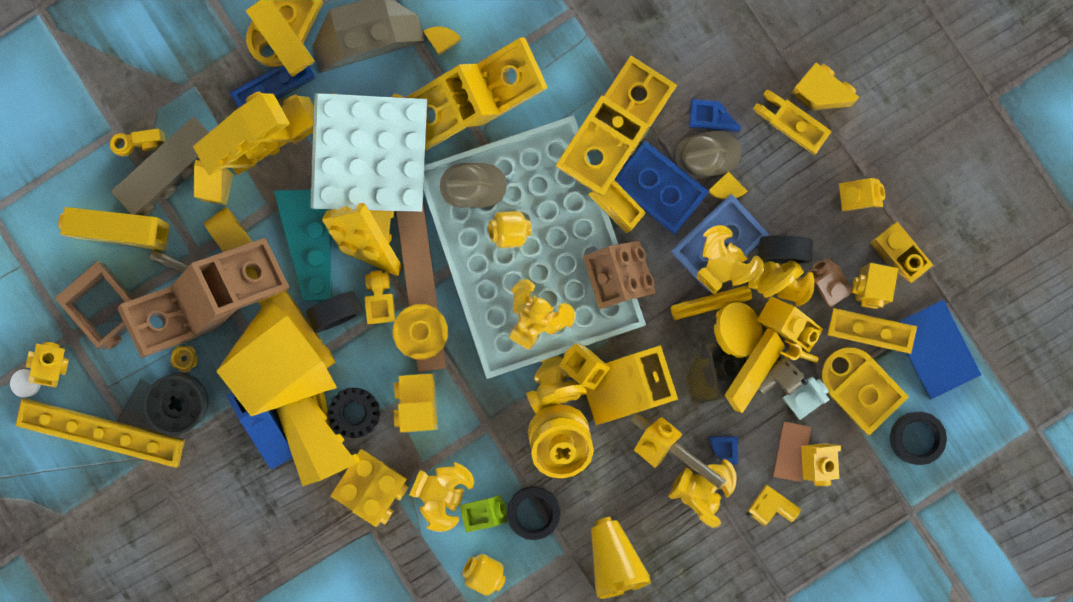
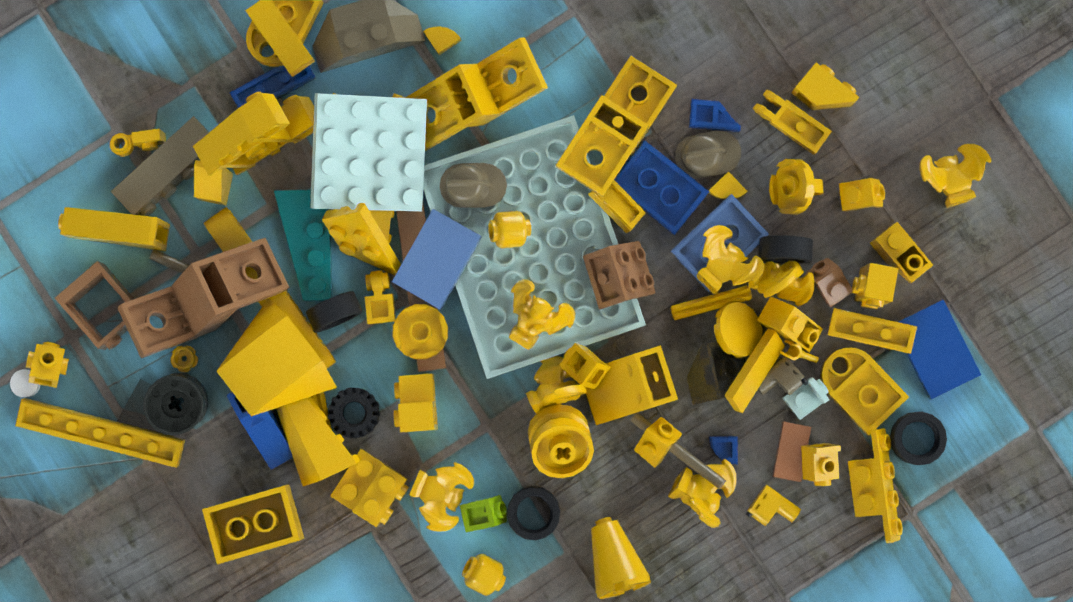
none -> yellow brick [202,484,304,564]
none -> medium blue tile [392,209,482,310]
none -> yellow tile [769,159,824,215]
none -> yellow bracket [848,428,903,543]
none -> yellow animal [919,144,991,208]

